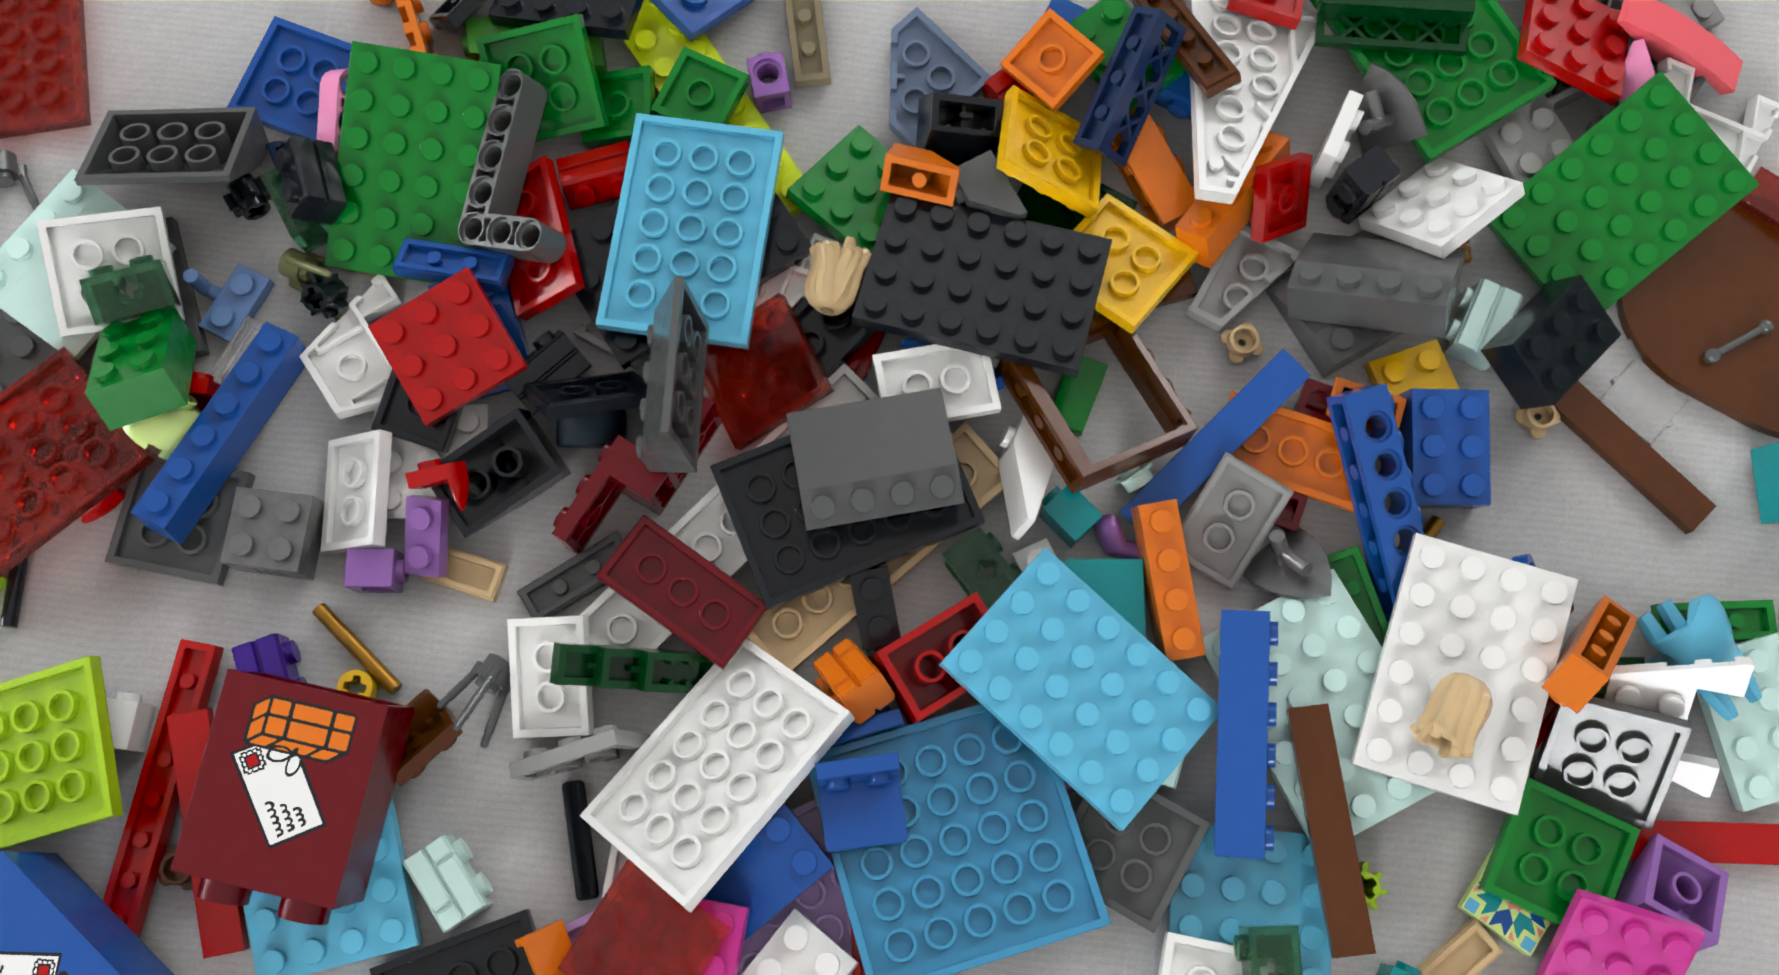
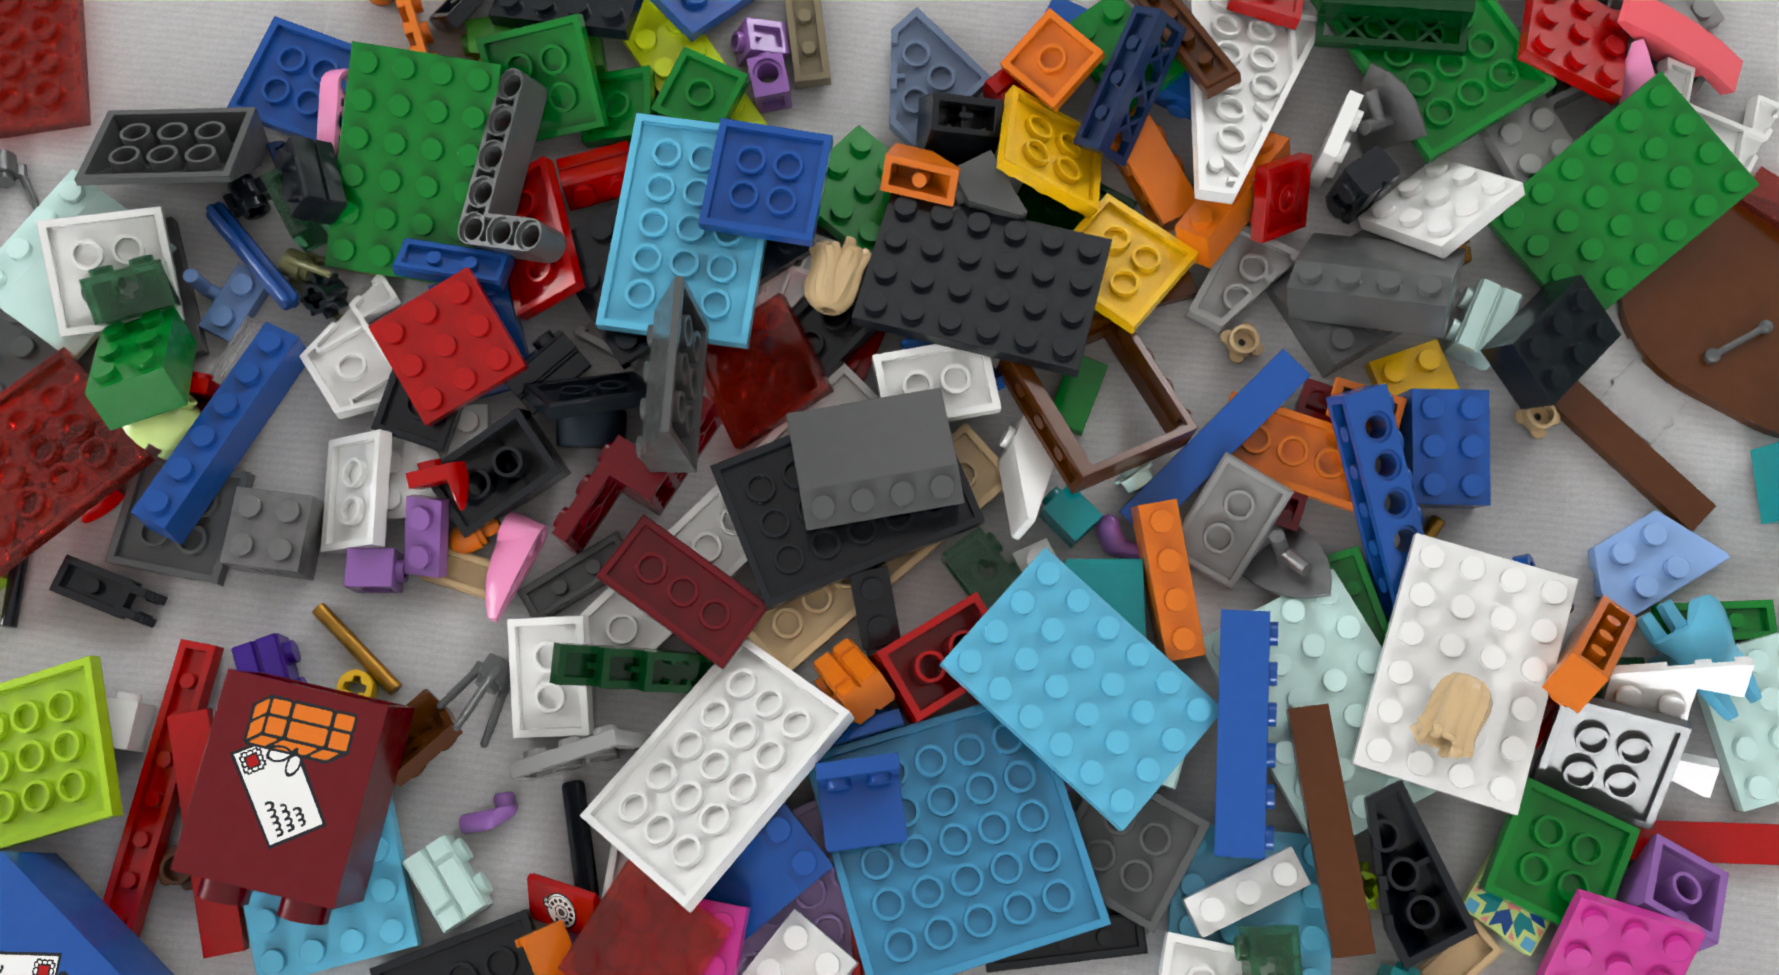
none -> black hinge [49,554,168,628]
none -> blue axle [206,201,300,311]
none -> orange cylinder [448,519,501,554]
none -> medium lavender arm [459,791,518,834]
none -> bright pink piece [485,511,548,623]
none -> red slope [527,873,611,939]
none -> blue plate [698,118,833,247]
none -> medium lavender bracket [731,17,790,67]
none -> black tile [985,914,1148,973]
none -> white plate [1181,846,1311,938]
none -> black wedge [1364,780,1479,969]
none -> light blue wing [1588,510,1730,616]

